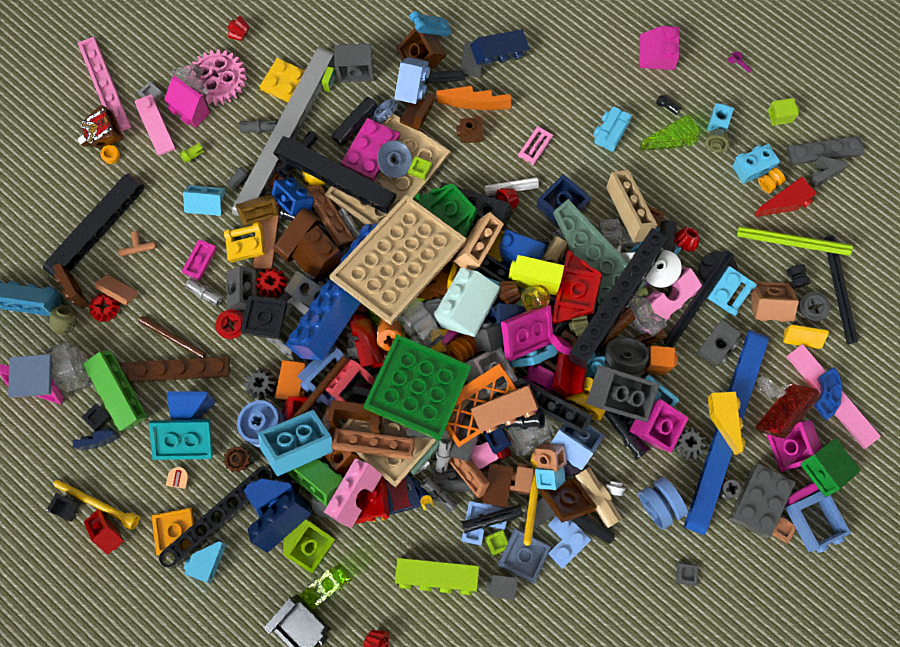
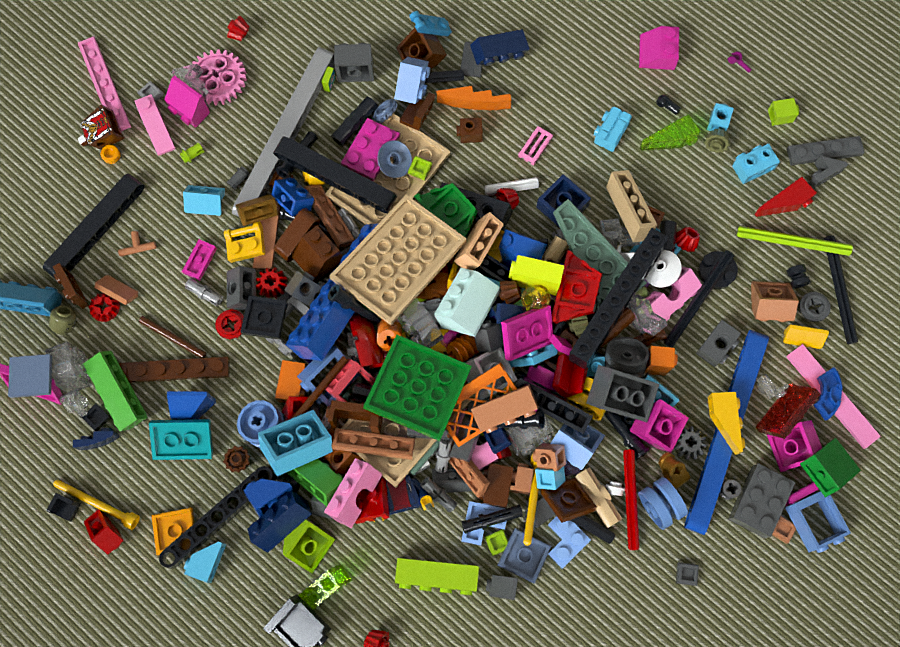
light nougat tile [166,467,189,489] -> none
dark grey pin [239,119,277,134] -> none
dark grey gear [243,367,277,400] -> none
yellow plate [259,58,305,102] -> none
medium azure plate [707,266,757,317] -> none
light orange wheel [758,168,785,193] -> none
none -> clear bracket [60,389,89,418]
none -> black pin [328,284,381,325]
none -> red axle [623,449,640,550]
none -> pearl gold piece [658,452,691,490]

